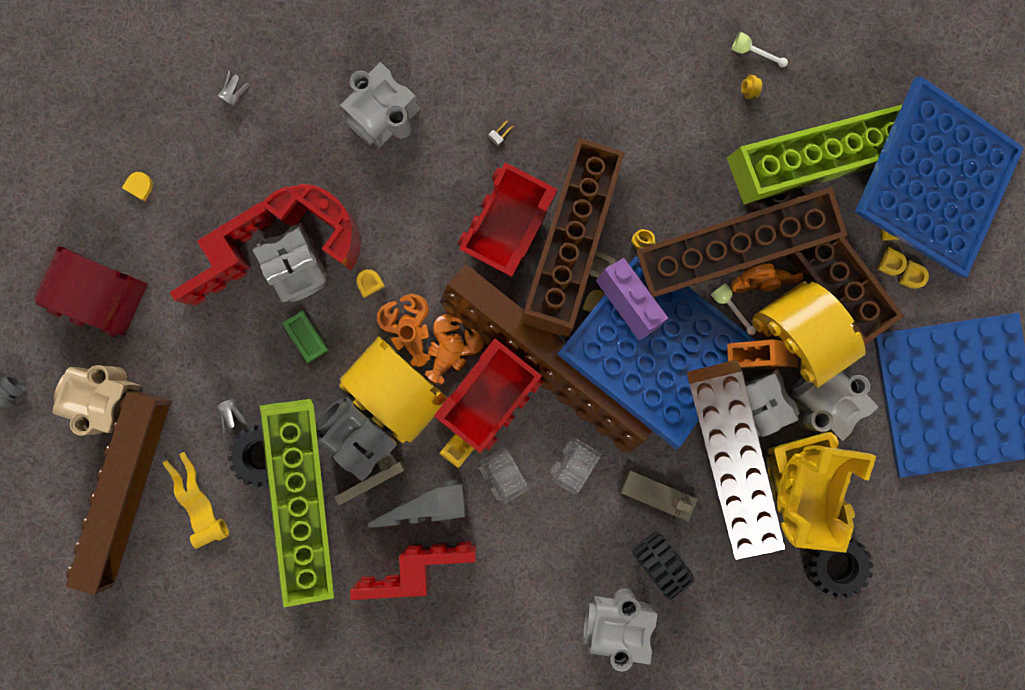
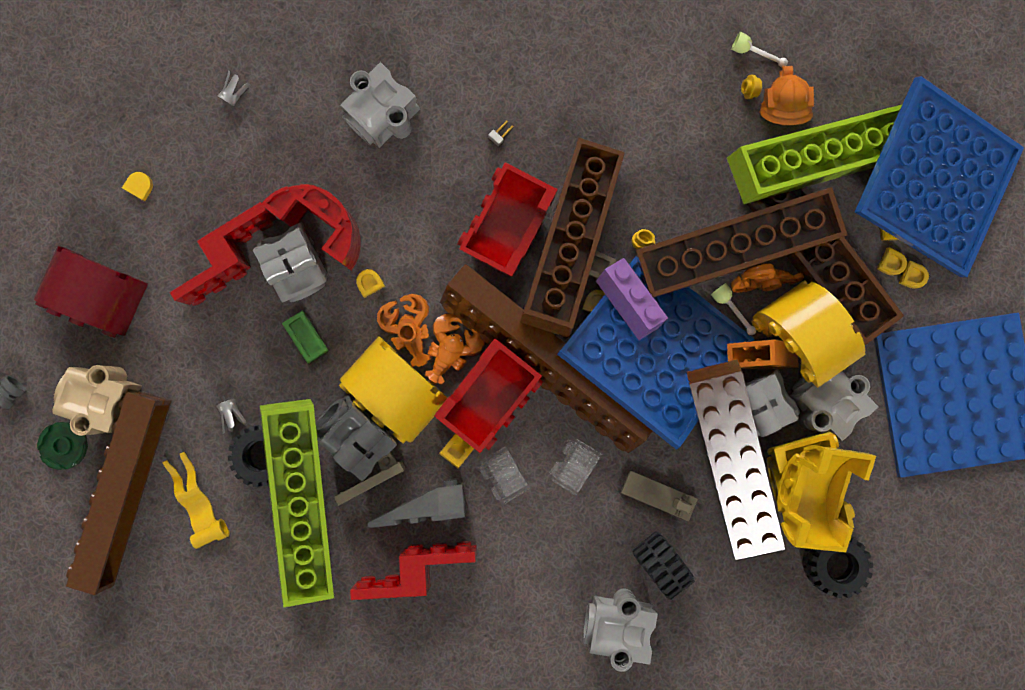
none -> dark green tile [37,422,88,470]
none -> orange helmet [759,66,814,125]

